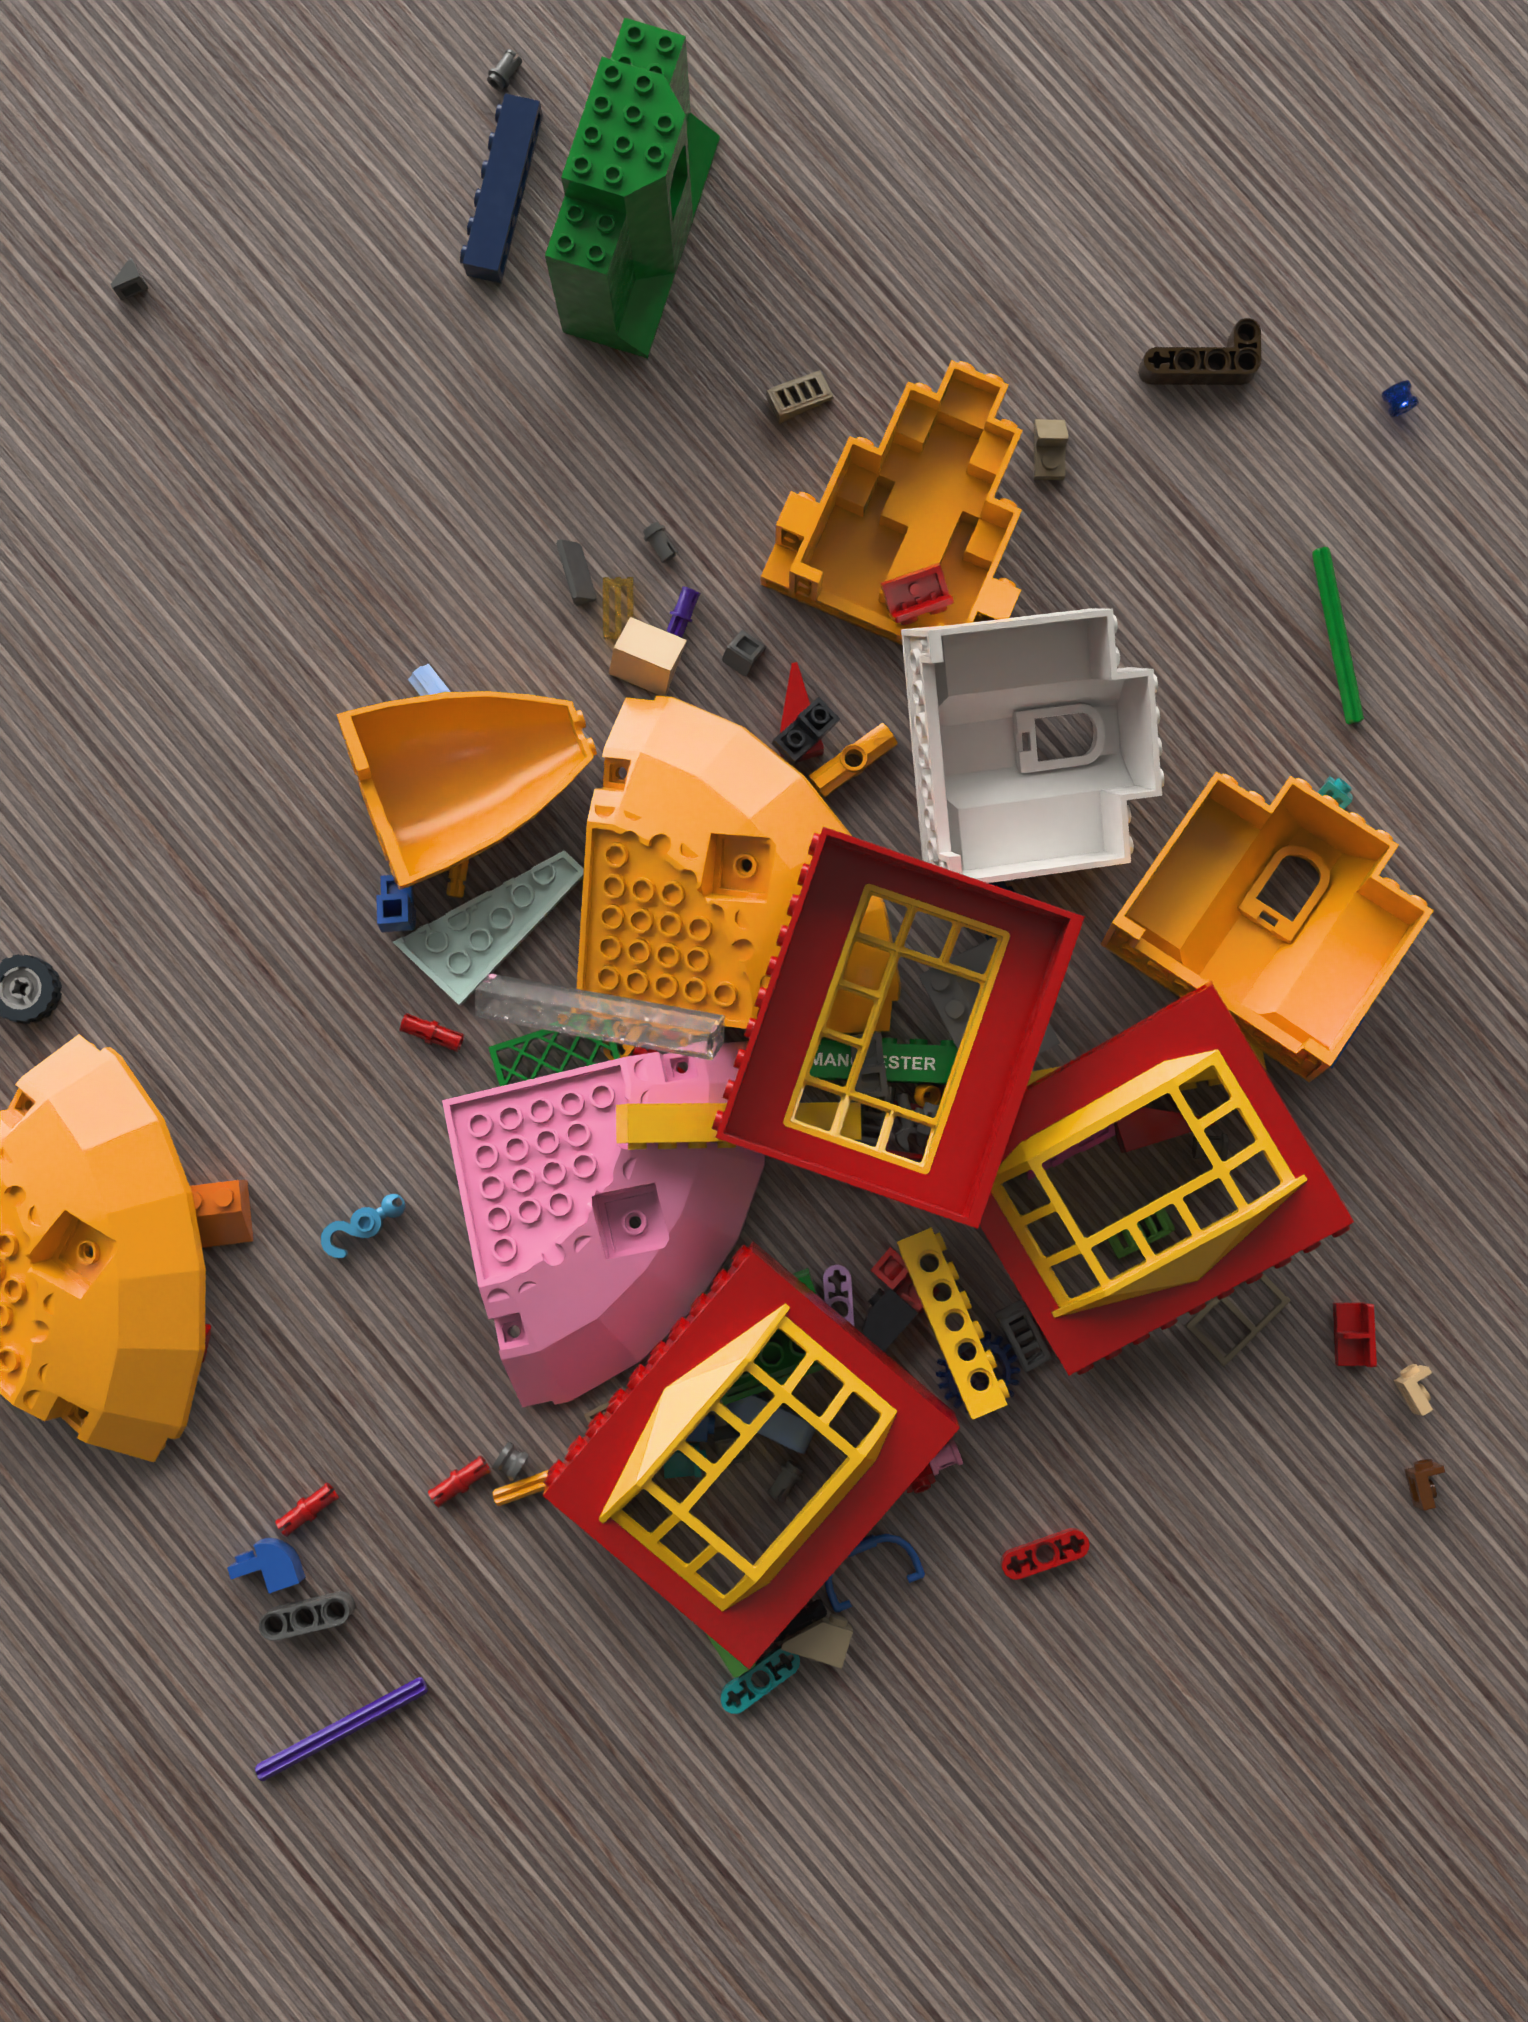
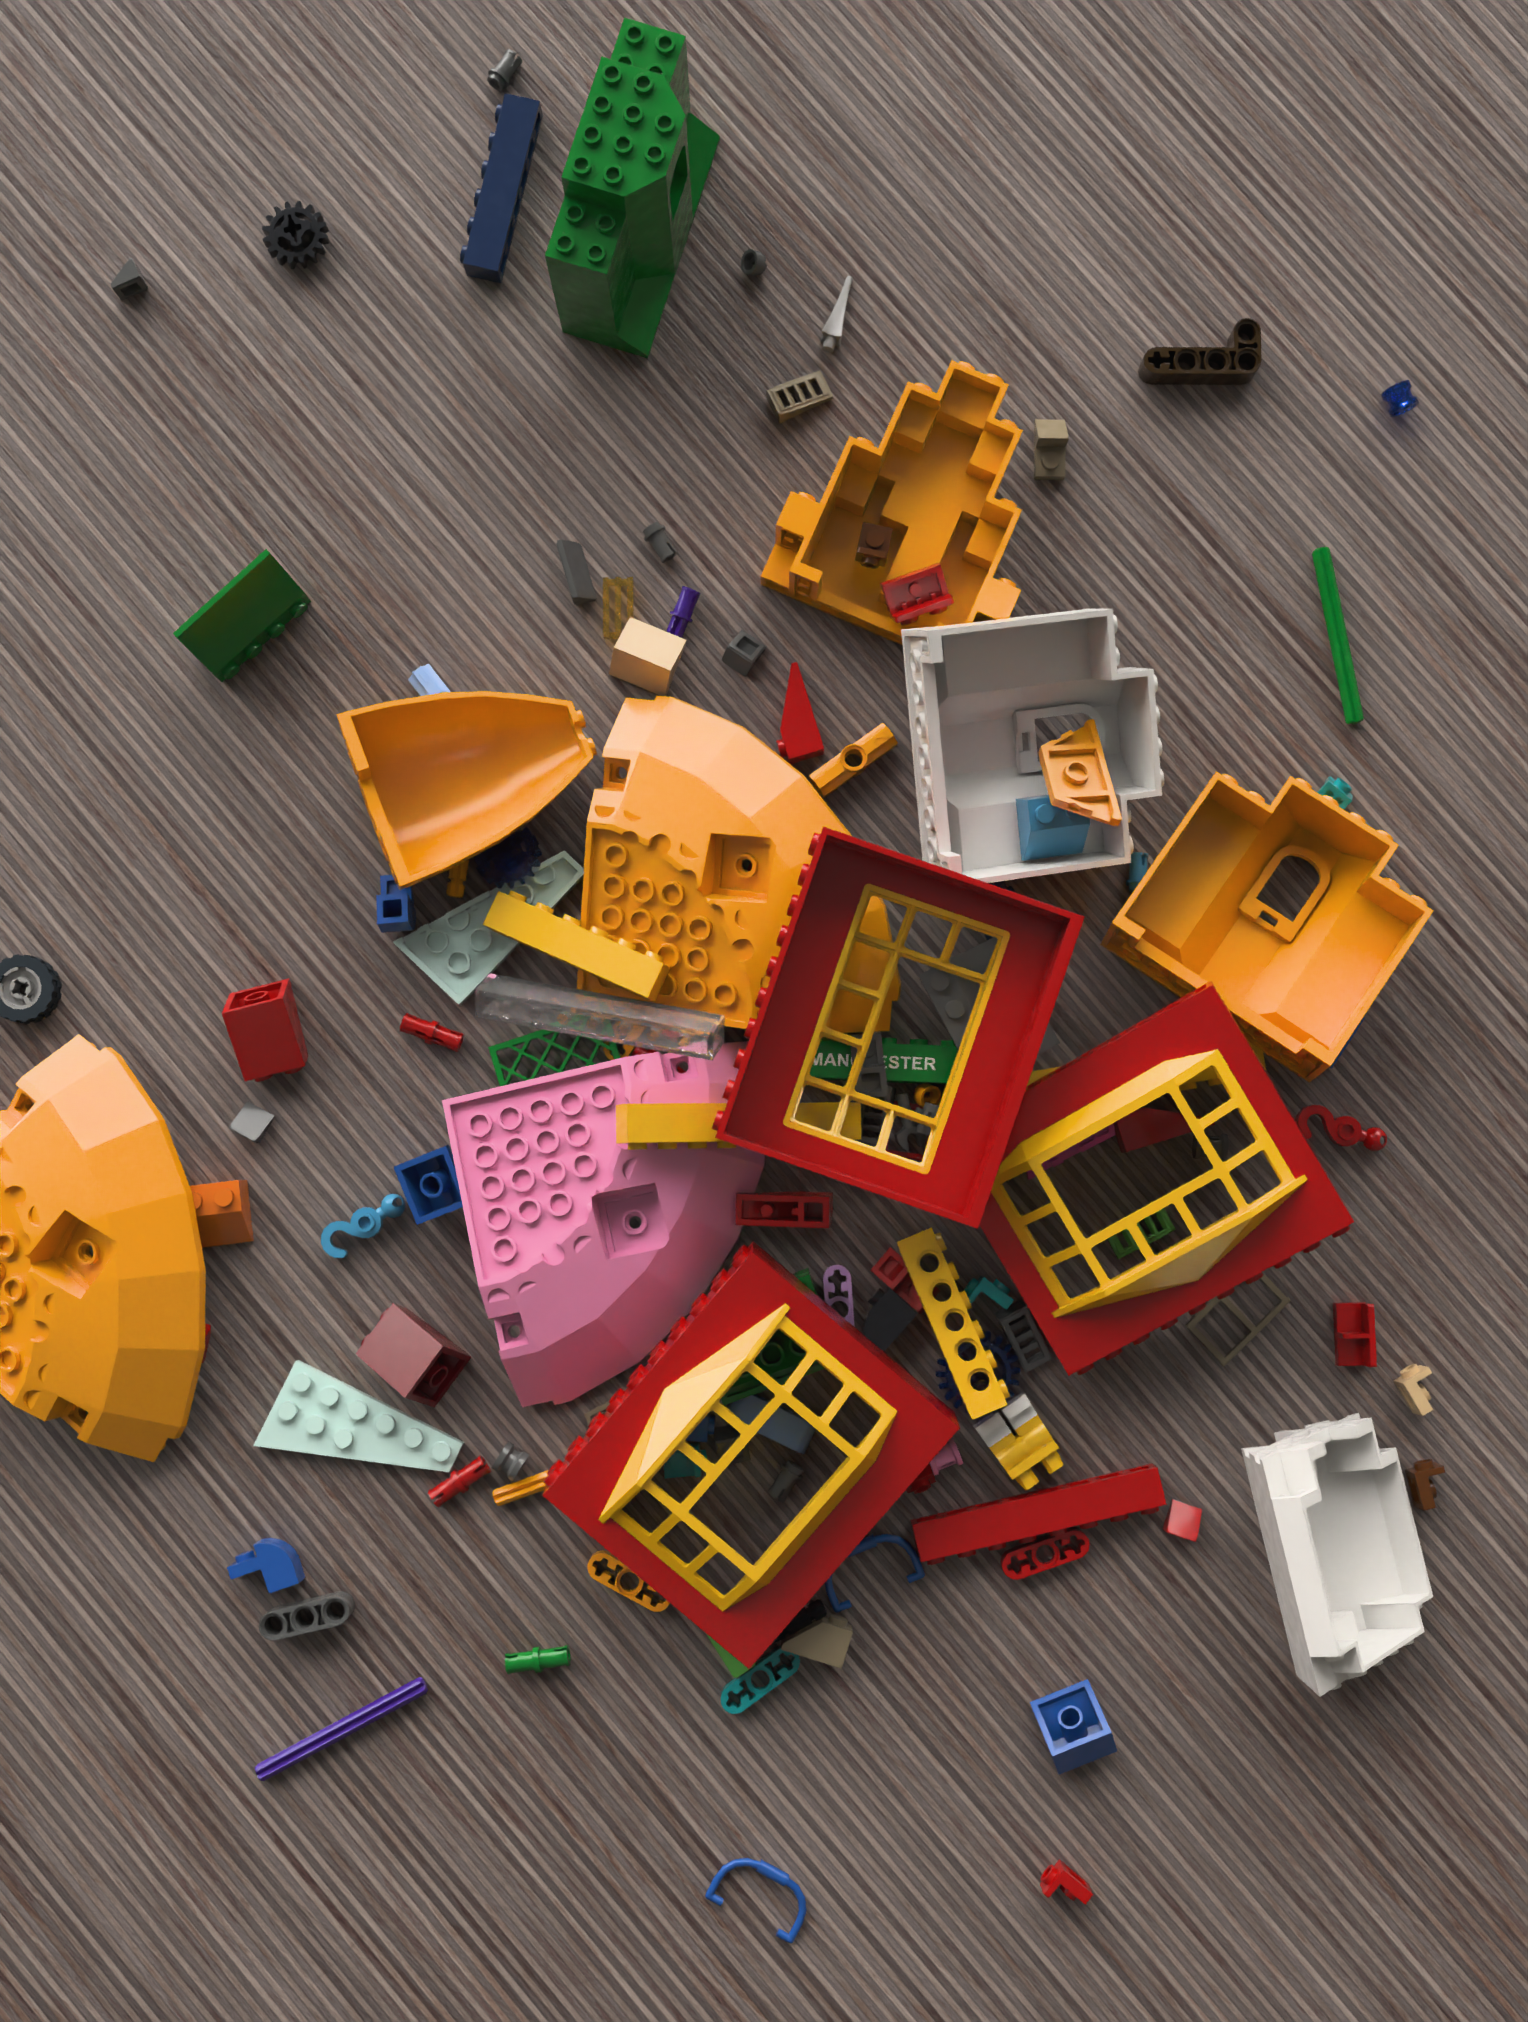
red pin [275,1482,339,1537] -> none
black slope [772,697,840,765] -> none
none -> green slope [173,549,311,682]
none -> red slope [222,978,308,1082]
none -> slope [229,1101,275,1143]
none -> light aqua wing [253,1360,464,1472]
none -> black gear [262,201,329,269]
none -> slope [355,1303,472,1408]
none -> blue slope [394,1145,463,1225]
none -> clear blue gear [474,827,542,889]
none -> yellow brick [483,890,670,1003]
none -> green pin [505,1645,571,1675]
none -> light orange beam [587,1550,670,1612]
none -> blue piece [705,1858,807,1943]
none -> red slope [735,1191,833,1228]
none -> dark grey hinge [741,249,767,276]
none -> light grey piece [820,276,853,353]
none -> reddish brown bracket [855,522,893,569]
none -> red brick [910,1463,1167,1565]
none -> teal bracket [963,1276,1014,1310]
none -> yellow hips [973,1392,1063,1491]
none -> dark azure slope [1016,795,1090,861]
none -> blue slope [1030,1679,1117,1775]
none -> light orange wing [1038,719,1122,826]
none -> red bracket [1040,1859,1093,1905]
none -> dark azure pin [1126,852,1148,892]
none -> slope [1162,1499,1202,1542]
none -> white panel [1241,1413,1433,1697]
none -> red piece [1295,1105,1387,1151]

